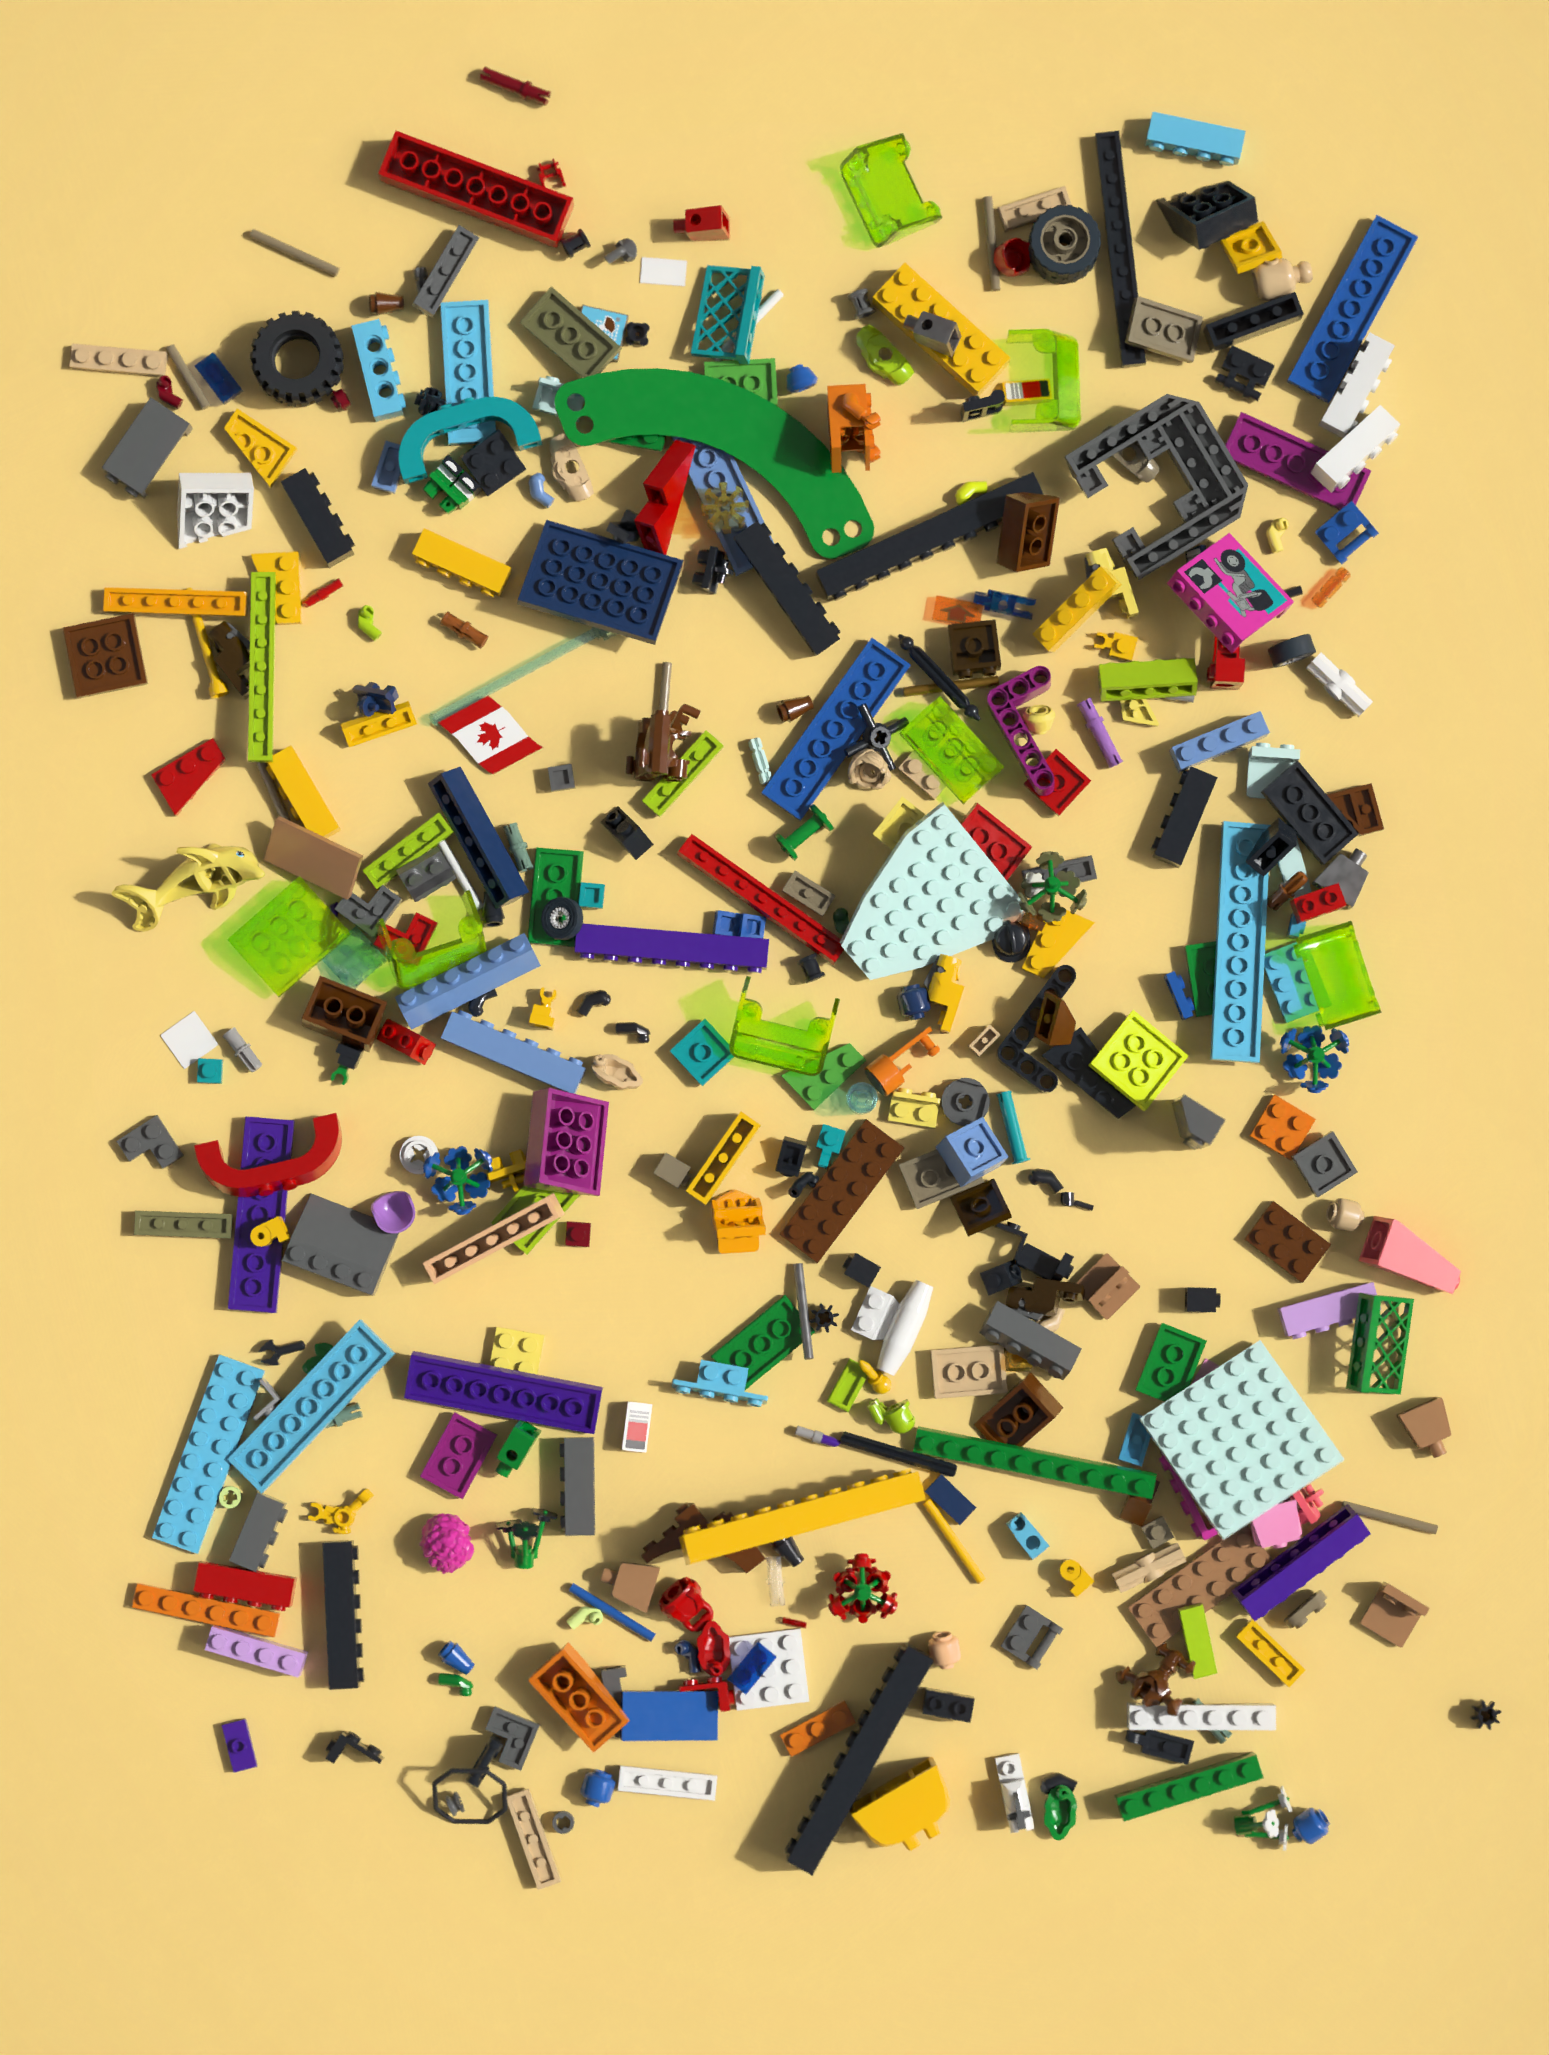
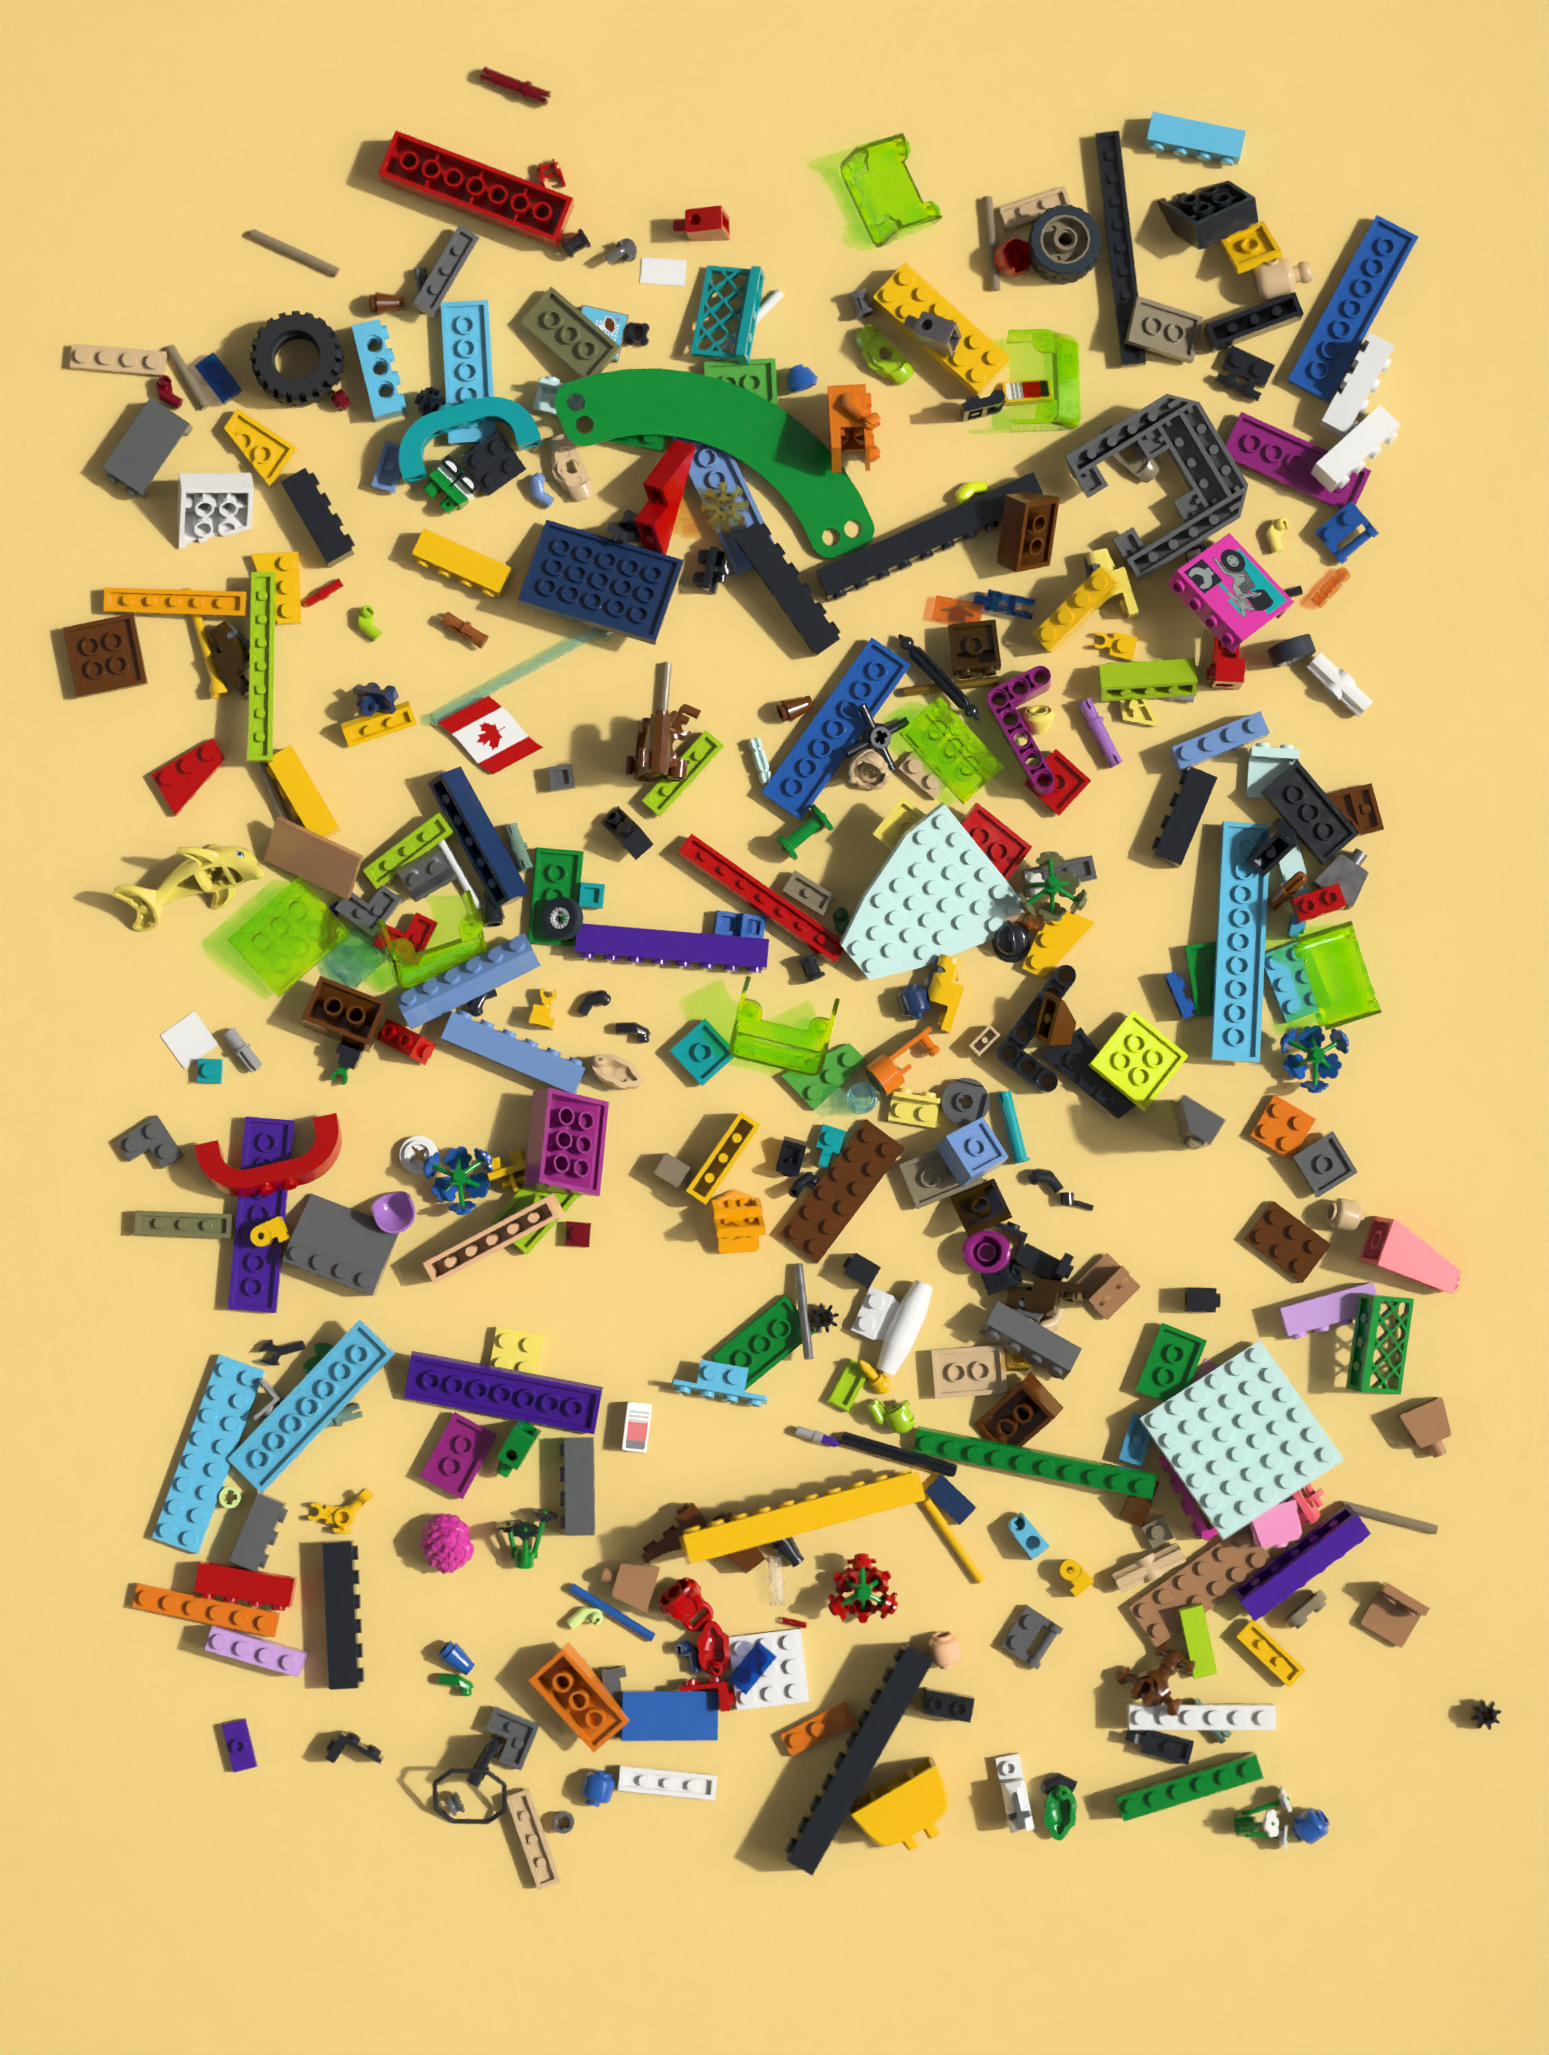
none -> magenta hat [962,1230,1011,1274]

